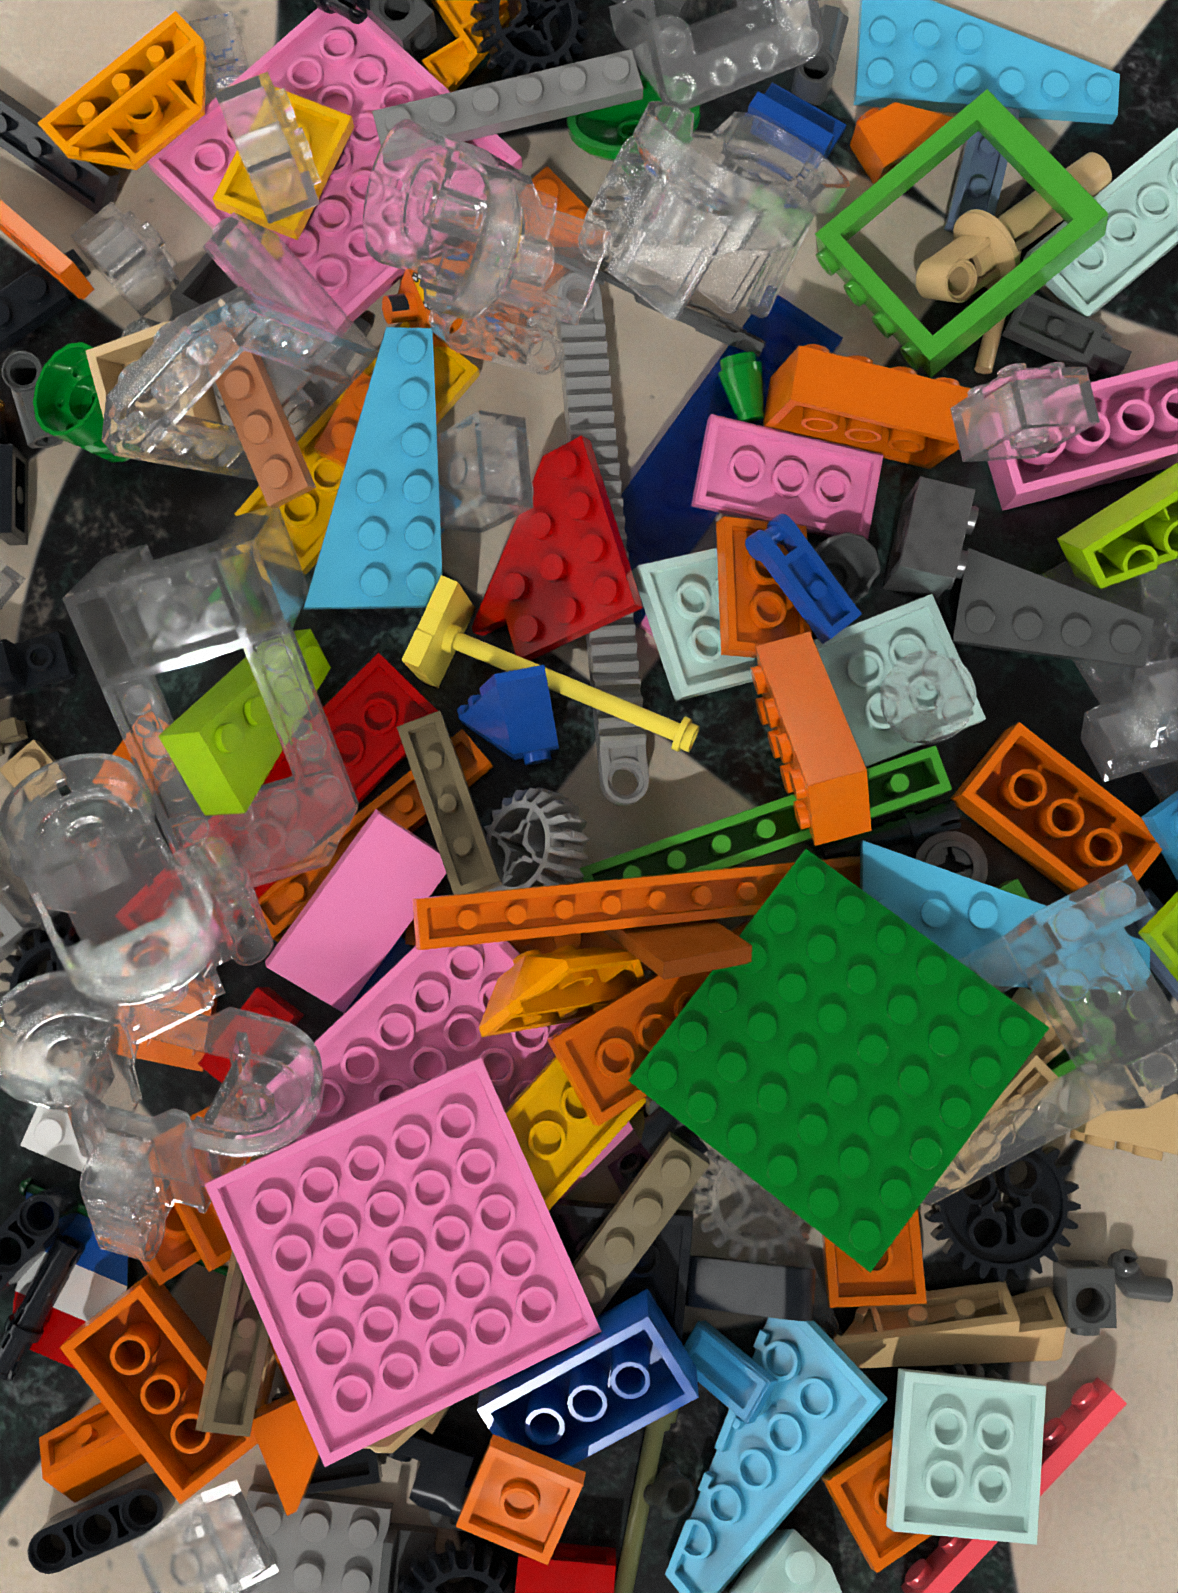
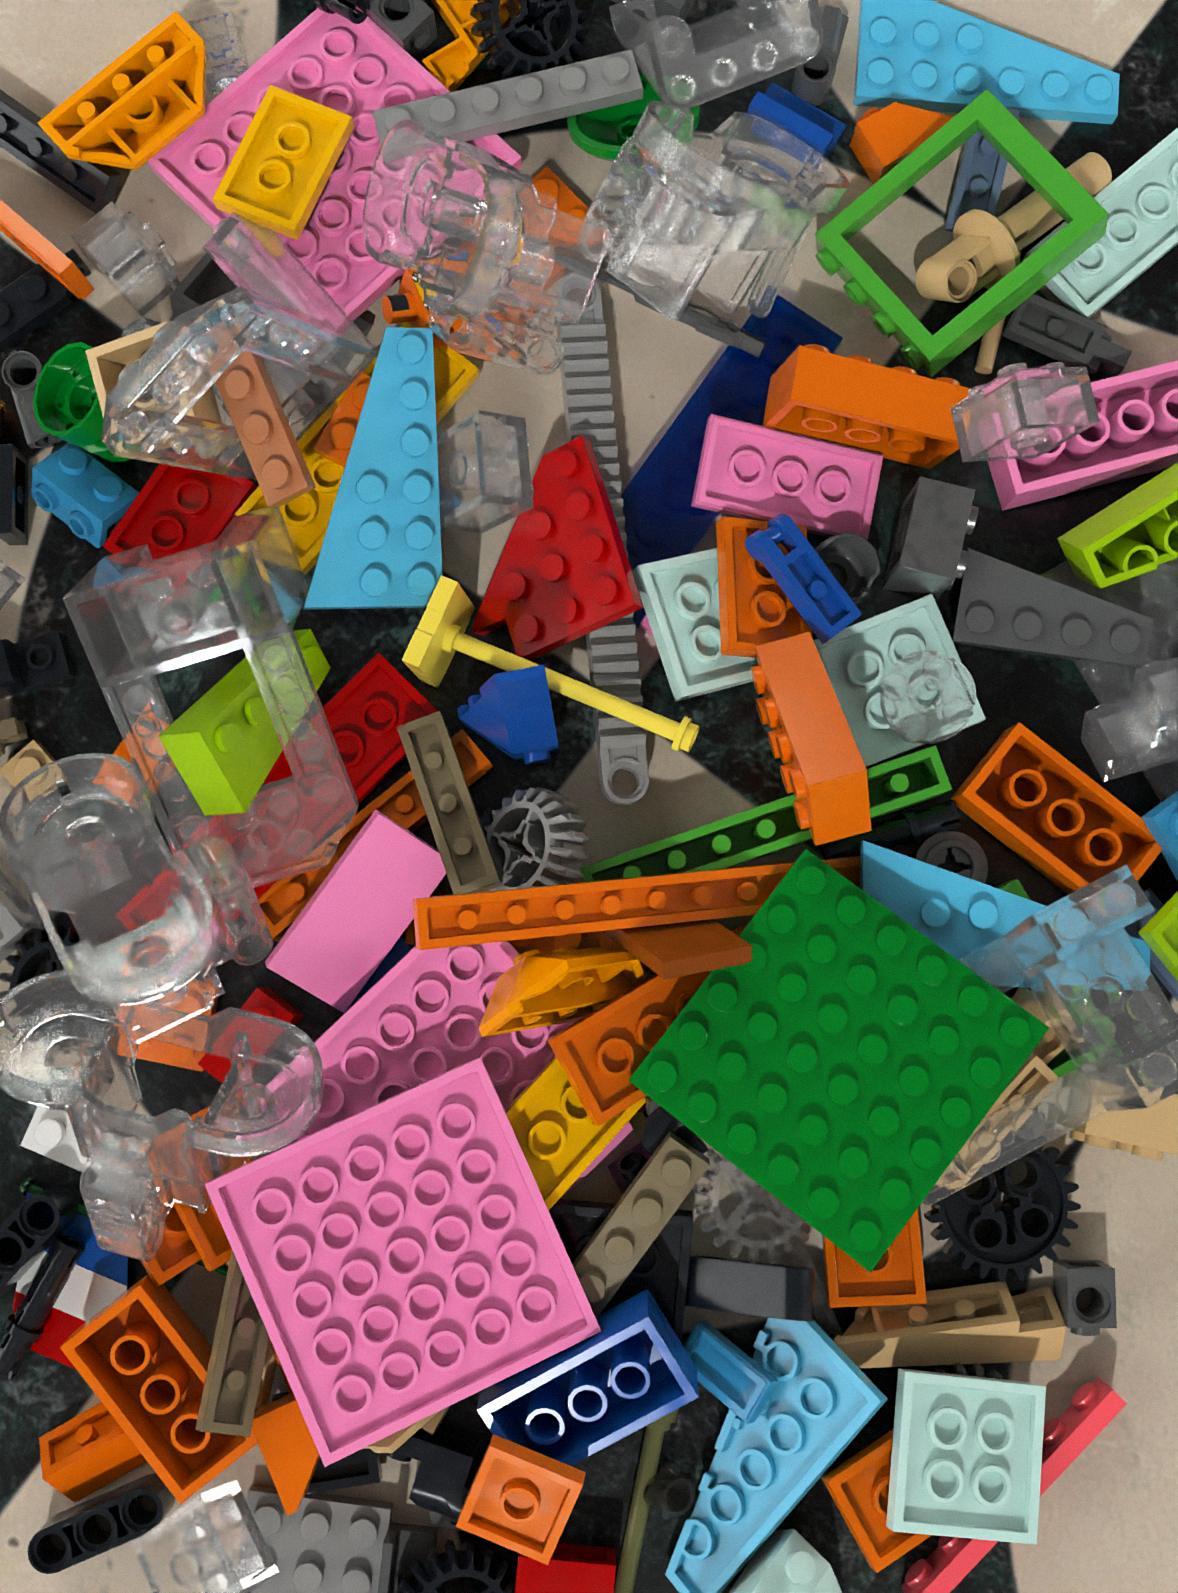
clear brick [214,71,321,224] -> none
green cone [718,352,765,423] -> none
dark grey arm [1108,1249,1173,1303] -> none
none -> dark azure bracket [31,443,139,548]
none -> red plate [102,438,257,599]

